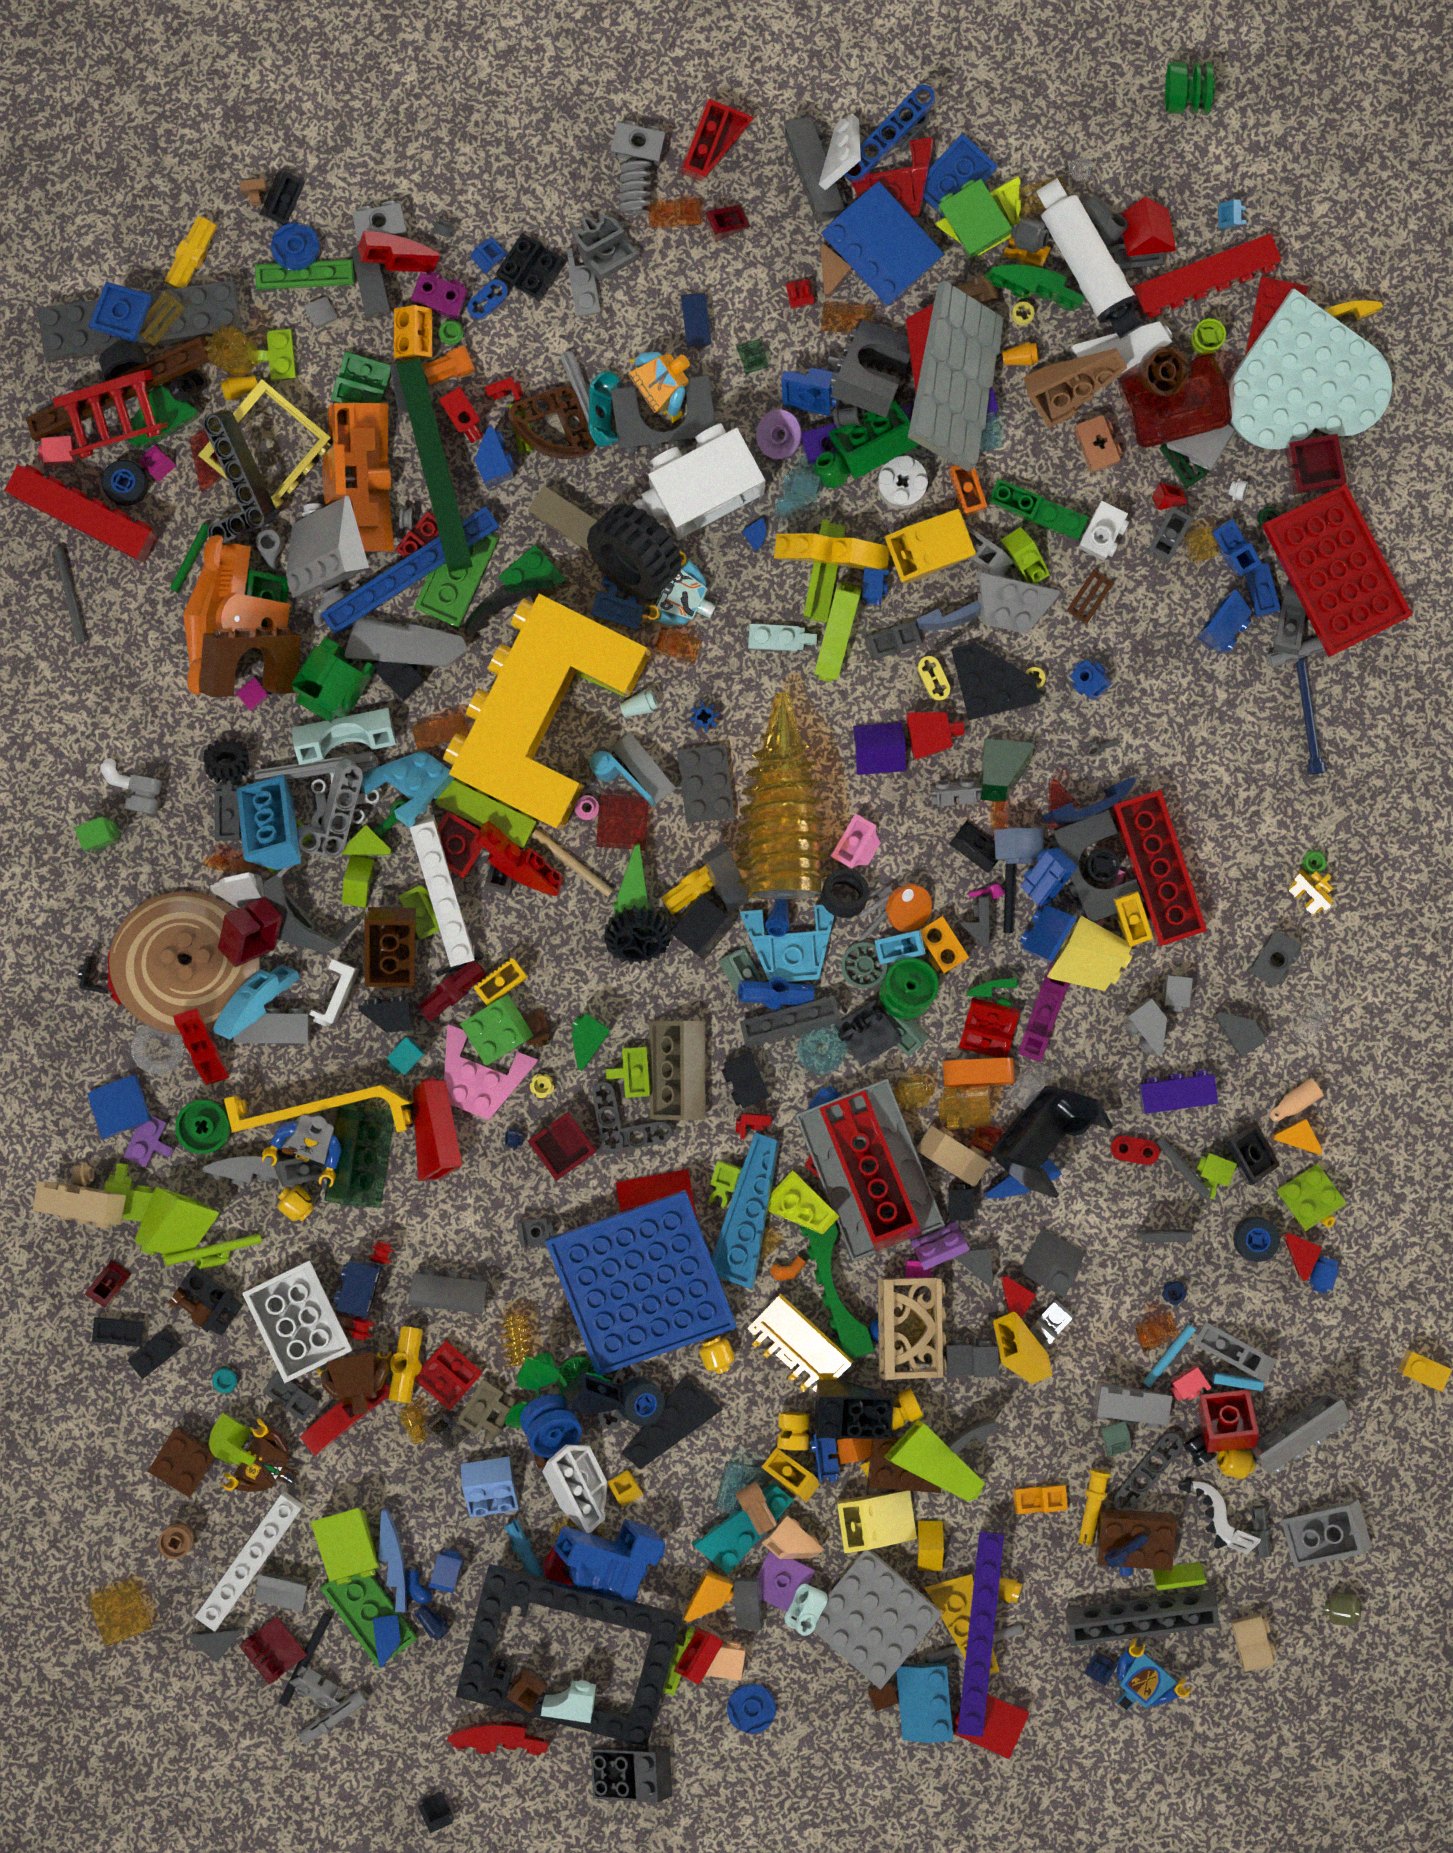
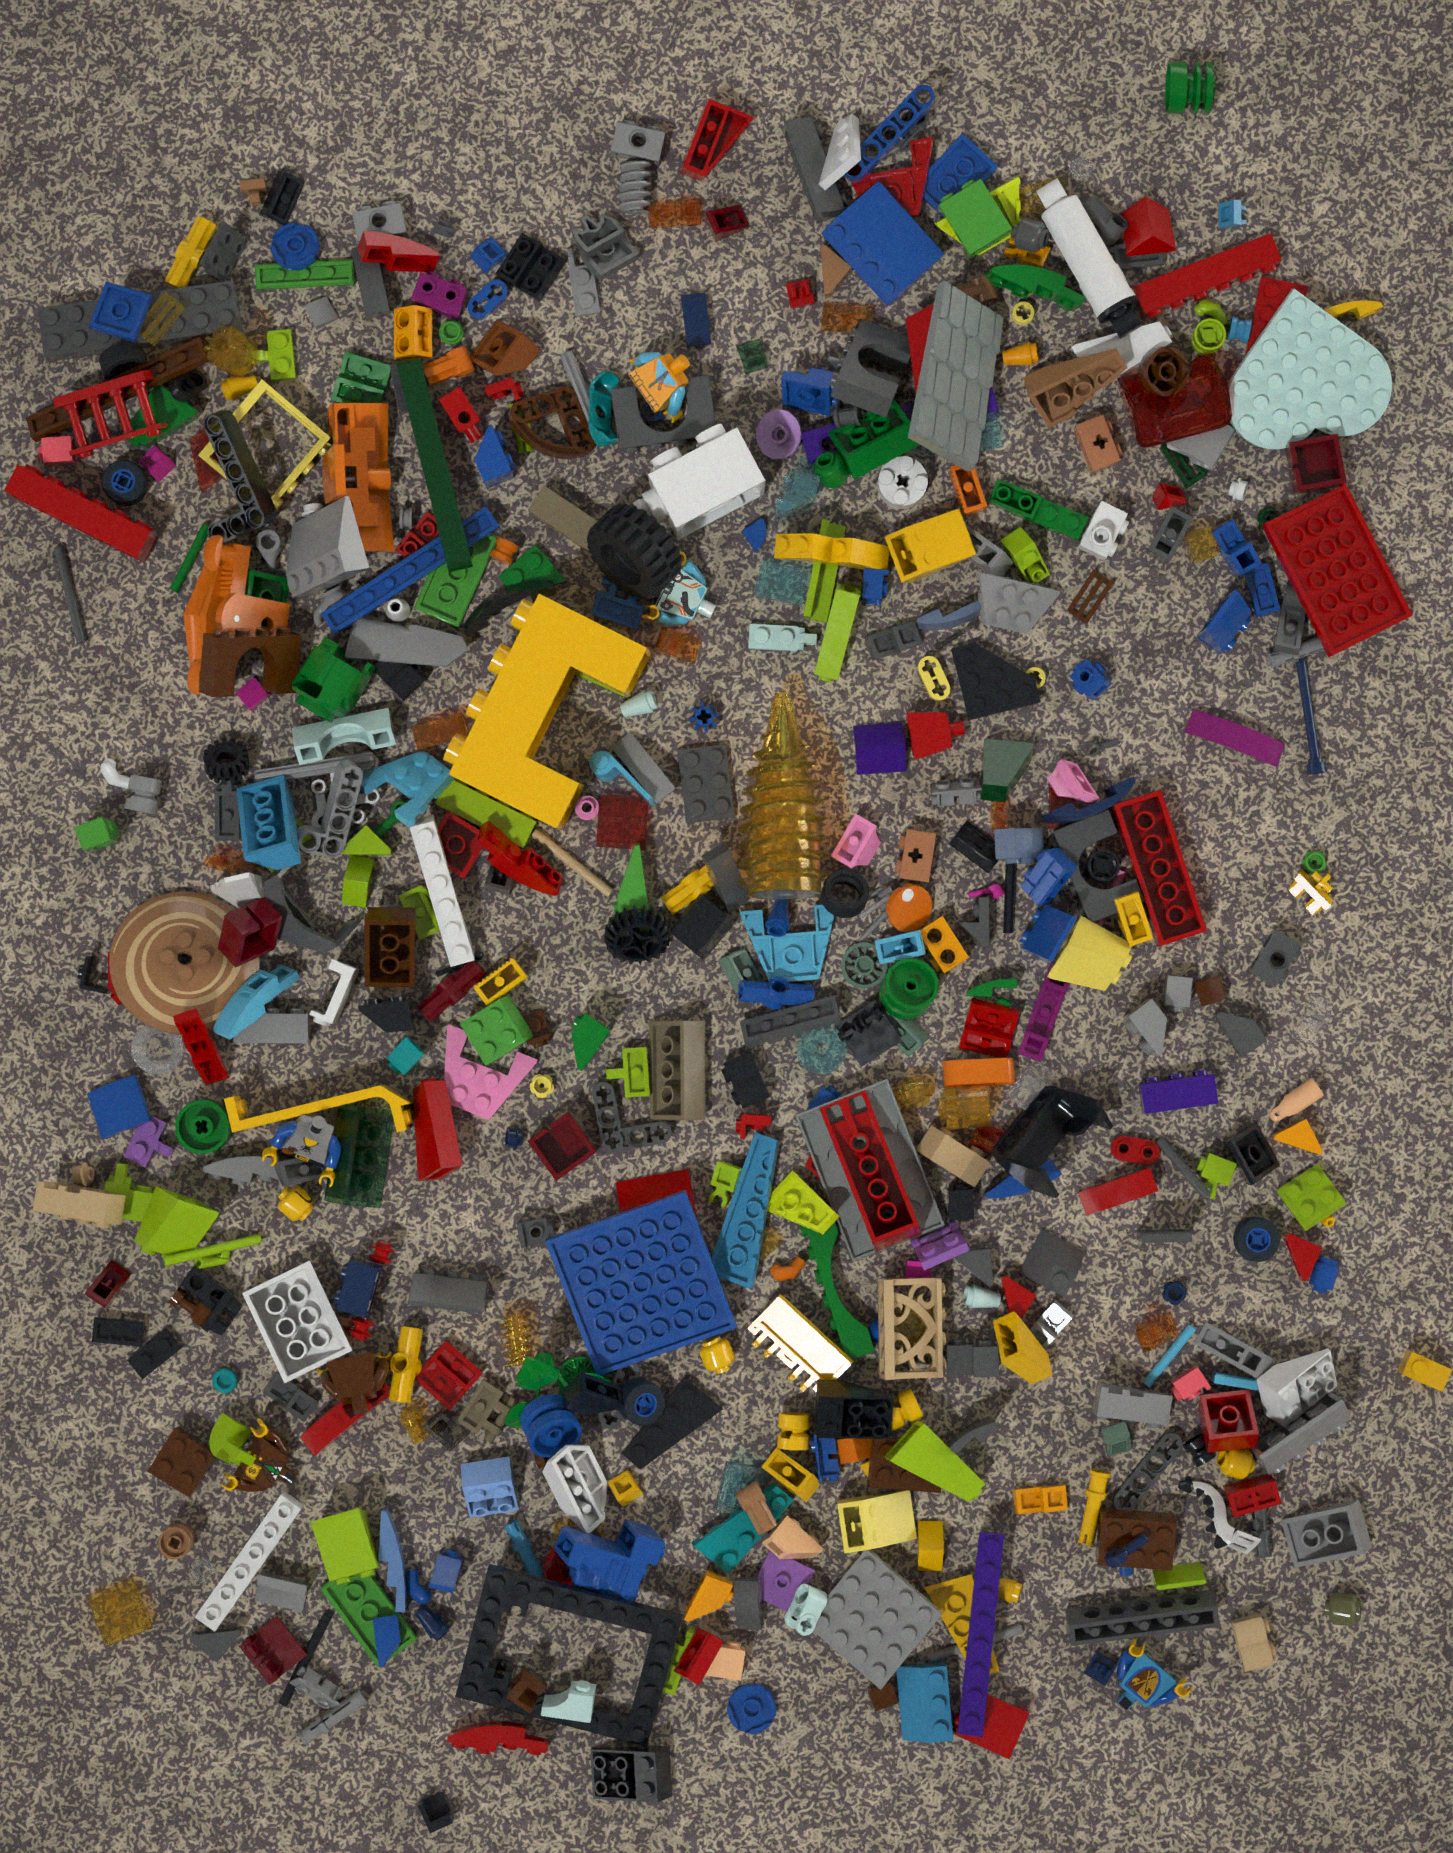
none -> dark grey hinge [199,221,248,282]
none -> white cone [385,598,410,622]
none -> dark orange slope [470,319,540,376]
none -> orange wheel [489,537,519,566]
none -> dark blue plate [641,402,665,425]
none -> clear light blue plate [753,560,810,607]
none -> nougat brick [895,829,936,883]
none -> light aqua cone [963,1284,1001,1308]
none -> bright pink slope [1047,759,1099,805]
none -> red slope [1078,1167,1158,1215]
none -> magenta slope [1184,709,1285,767]
none -> lime arm [1194,299,1229,326]
none -> reddish brown slope [1194,975,1227,1007]
none -> red hinge [1223,1473,1282,1517]
none -> dark azure wheel [1227,316,1252,344]
none -> white slope [1257,1349,1337,1428]

